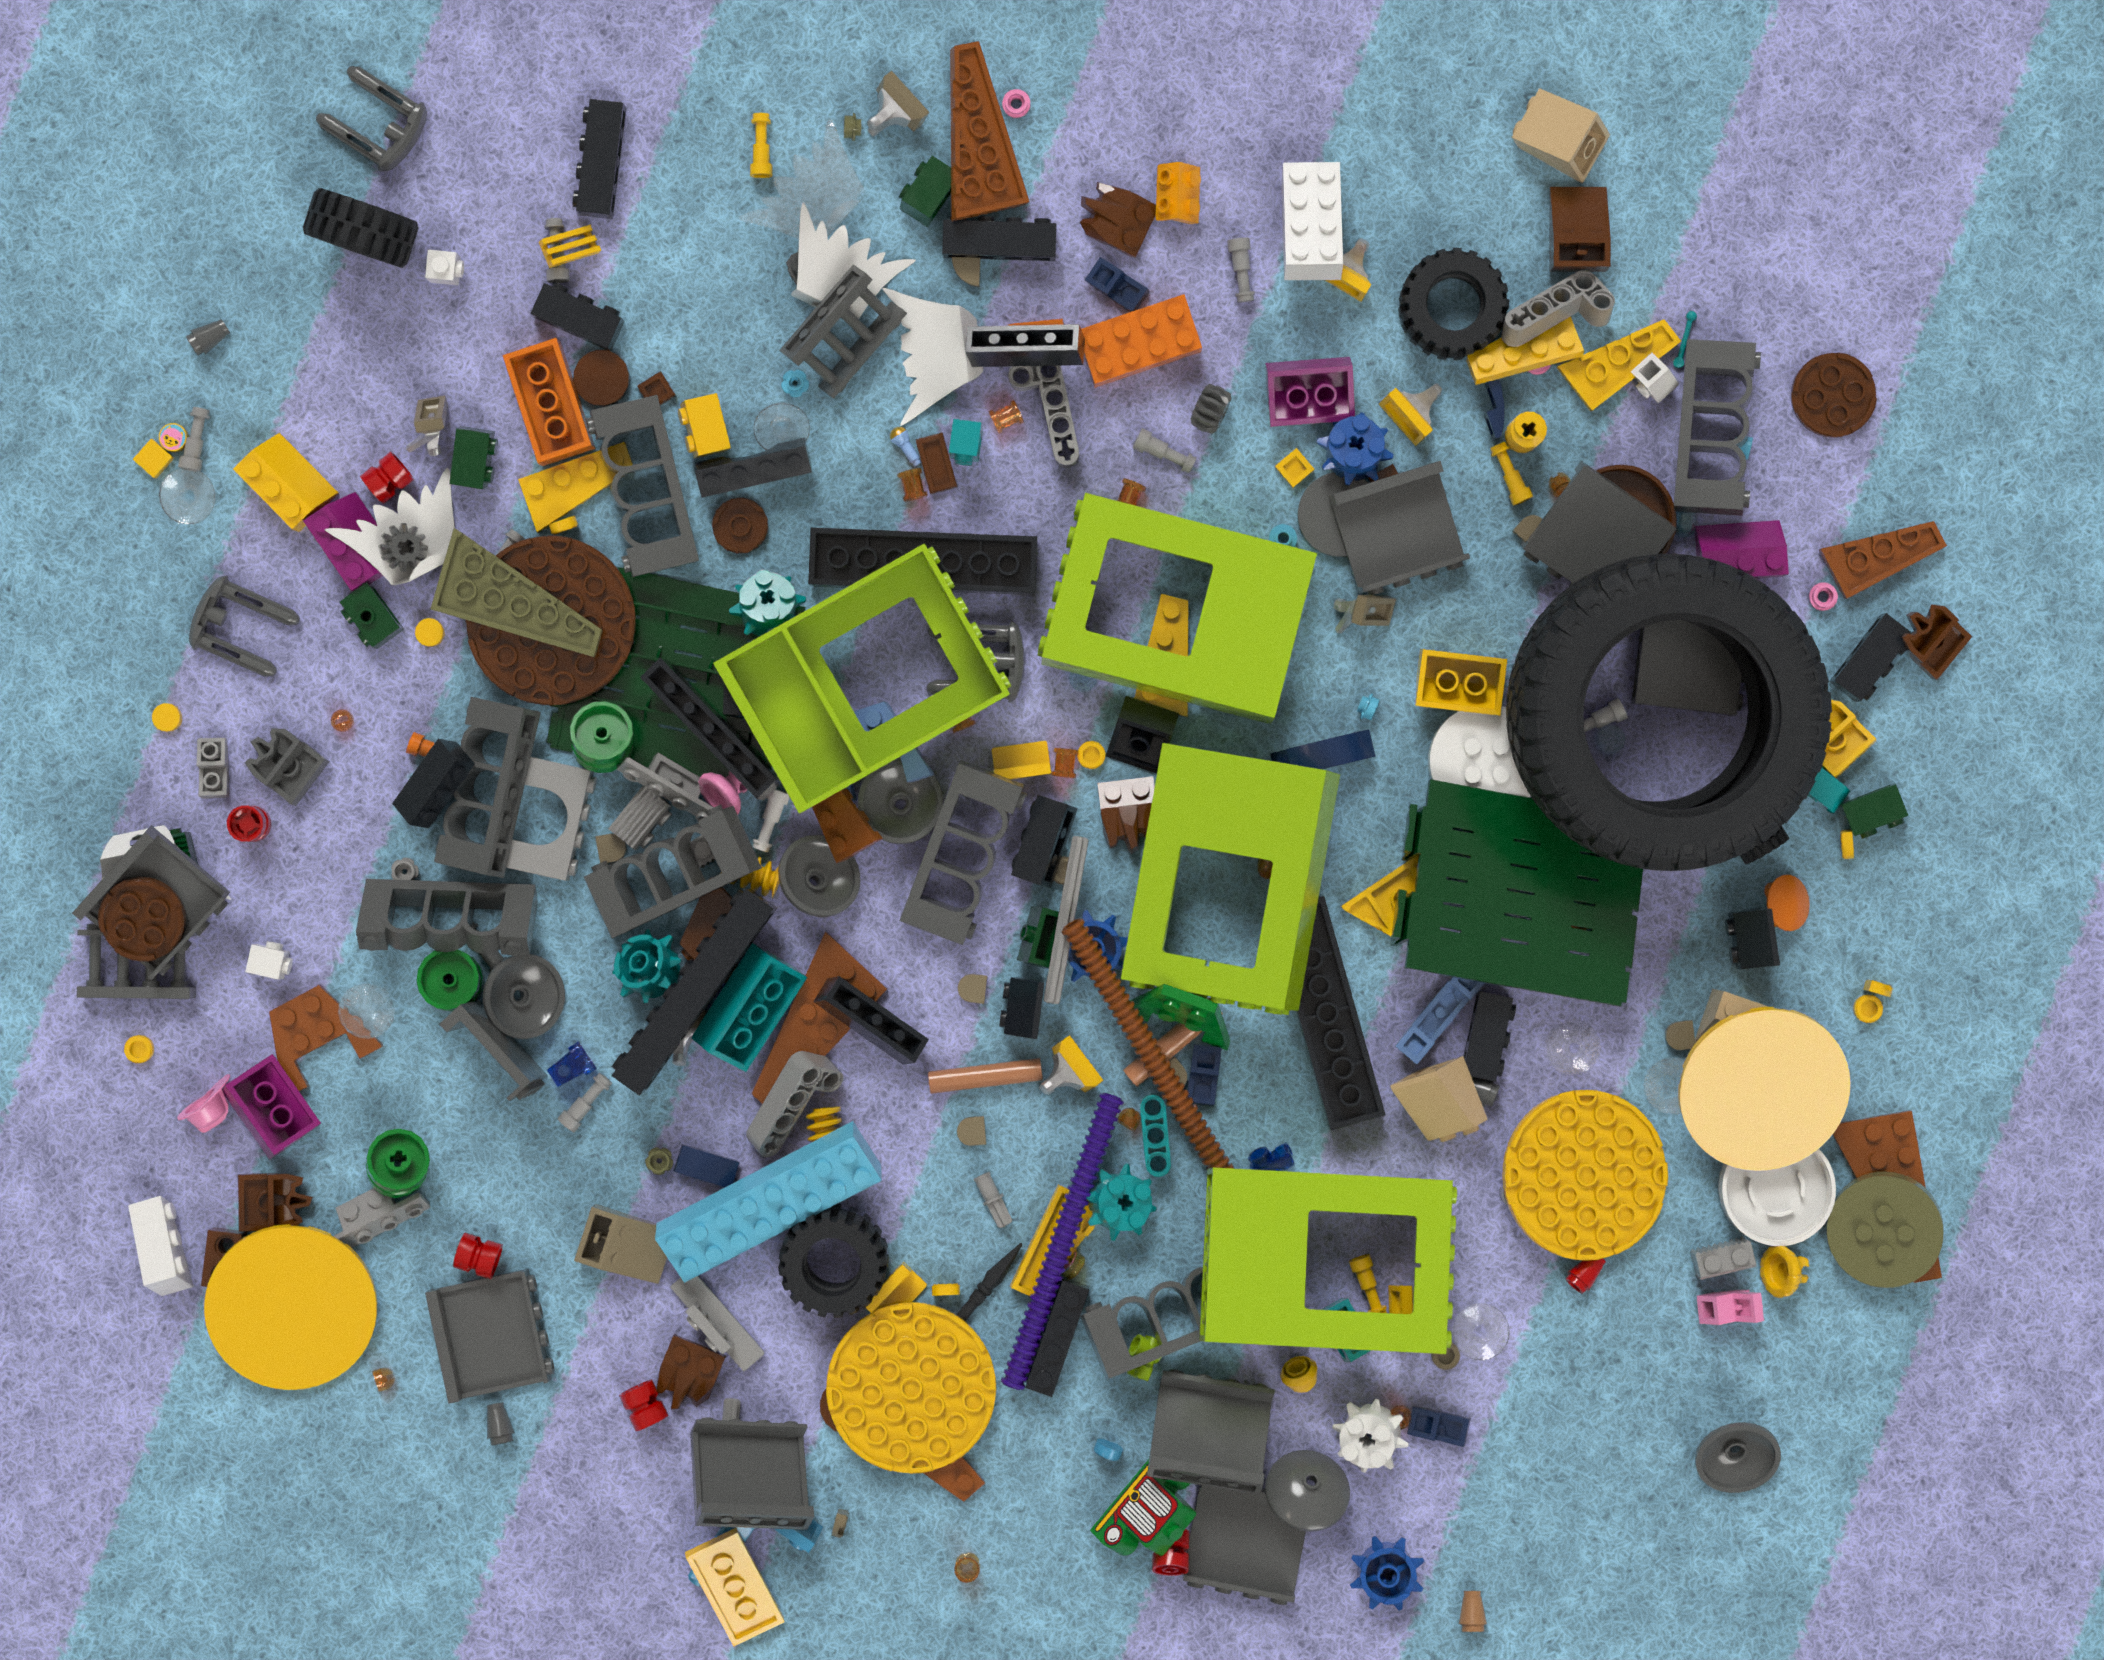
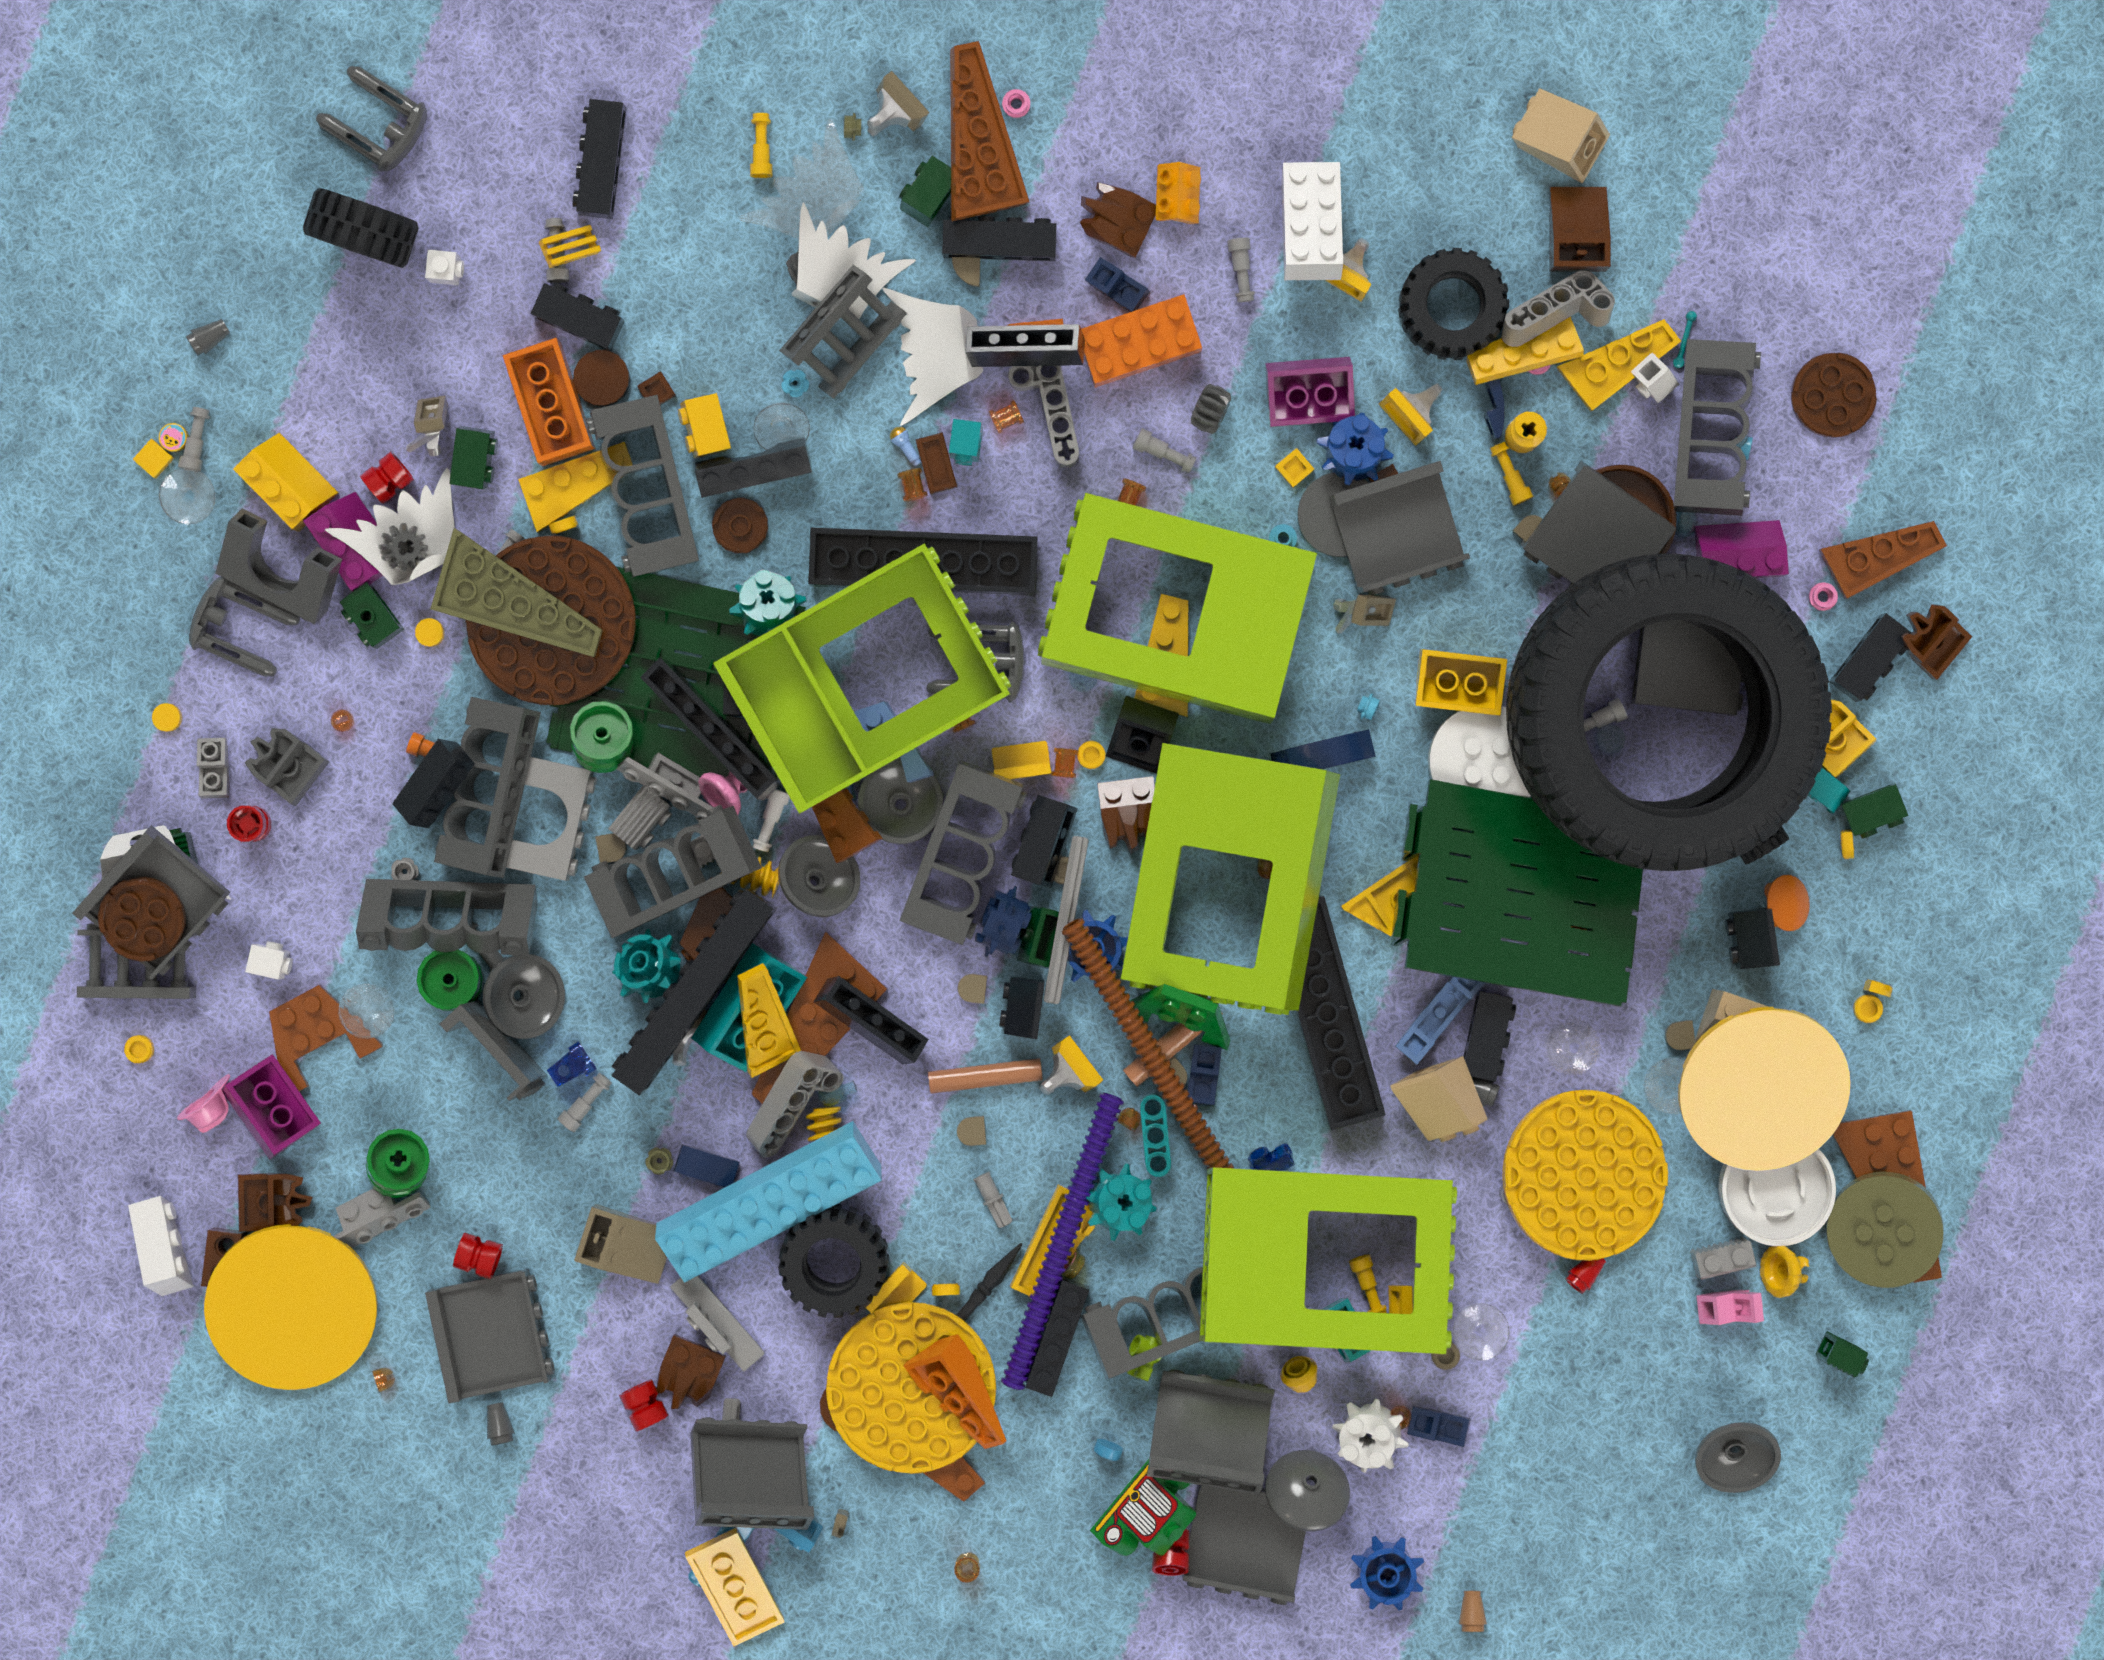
none -> dark grey arch [215,508,342,624]
none -> yellow wing [737,963,801,1078]
none -> clear light blue cylinder [818,1081,857,1107]
none -> orange wedge [903,1334,1007,1449]
none -> dark blue brick [975,886,1032,957]
none -> dark green brick [1815,1331,1869,1378]

